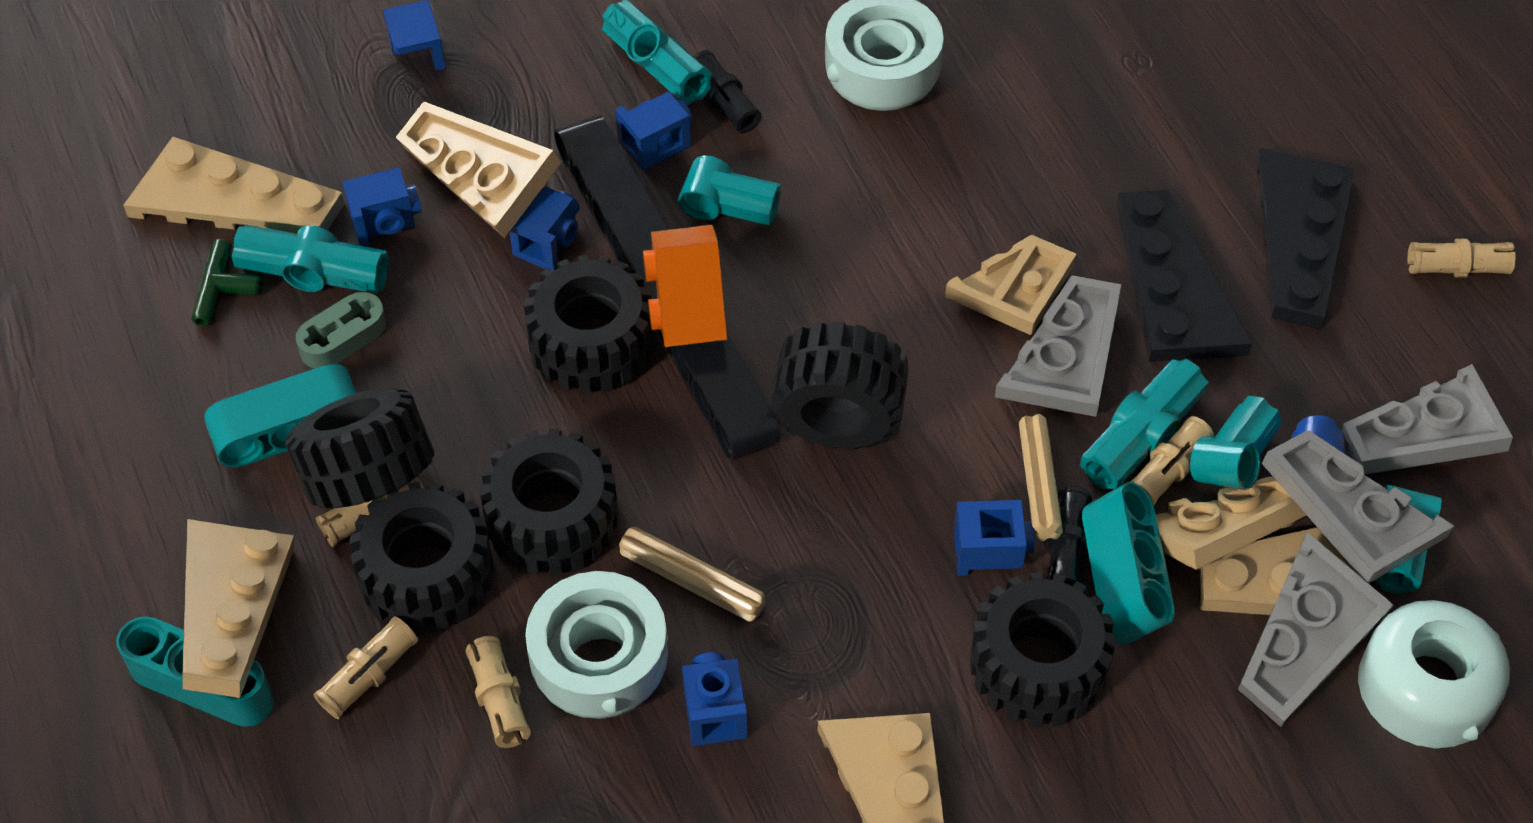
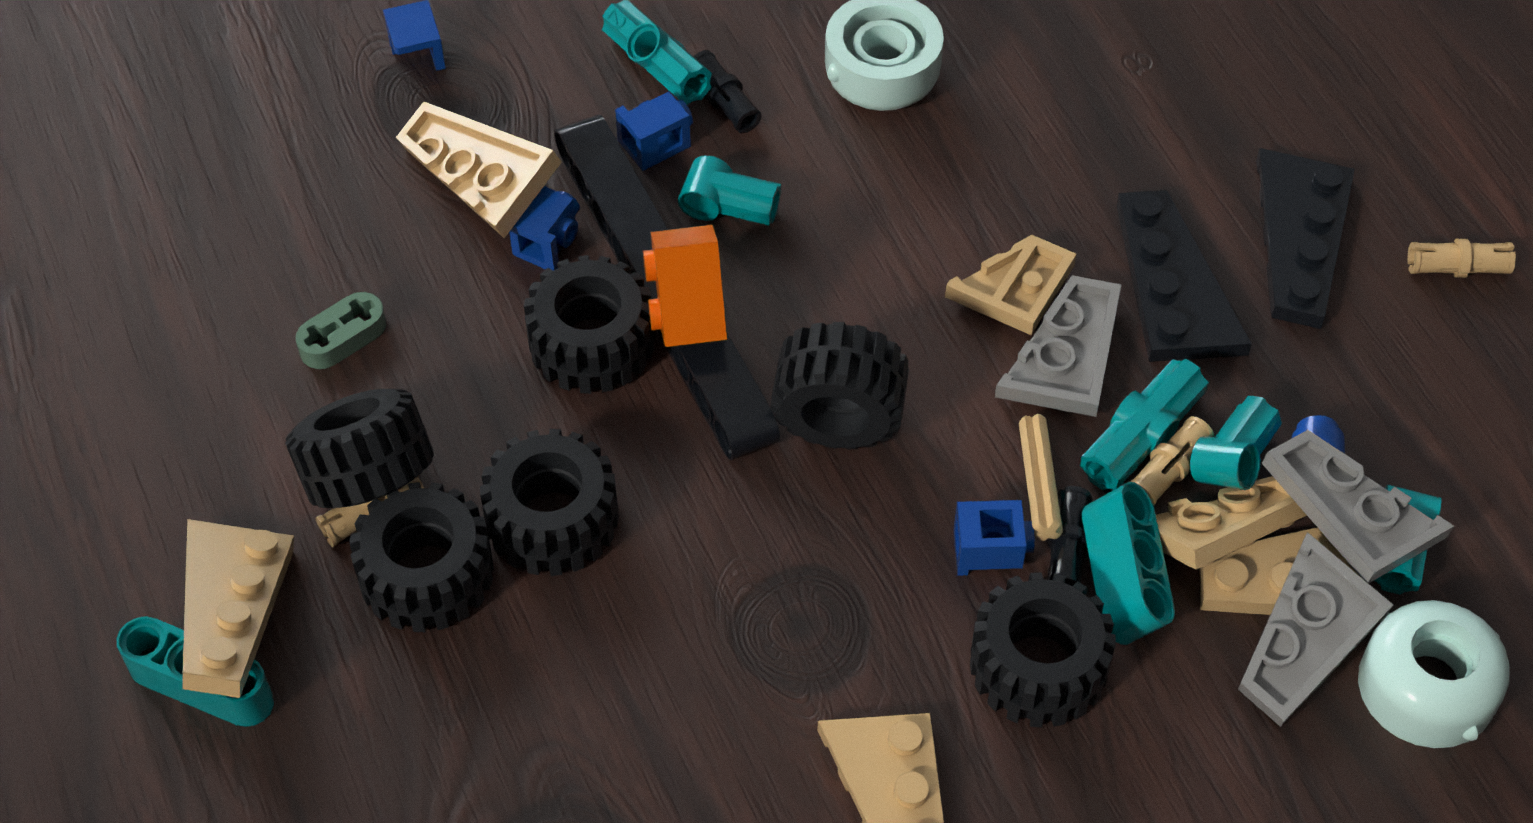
tan wing [123,137,345,234] -> none
dark green piece [191,239,263,327] -> none
teal beam [204,364,357,467] -> none
teal piece [231,224,389,294] -> none
tan pin [313,616,418,719] -> none
blue brick [342,167,422,247] -> none
tan pin [465,636,531,748] -> none
light aqua piece [525,571,668,719] -> none
tan axle [619,527,765,621] -> none
blue brick [682,652,747,746] -> none
light grey wing [1342,364,1513,475] -> none

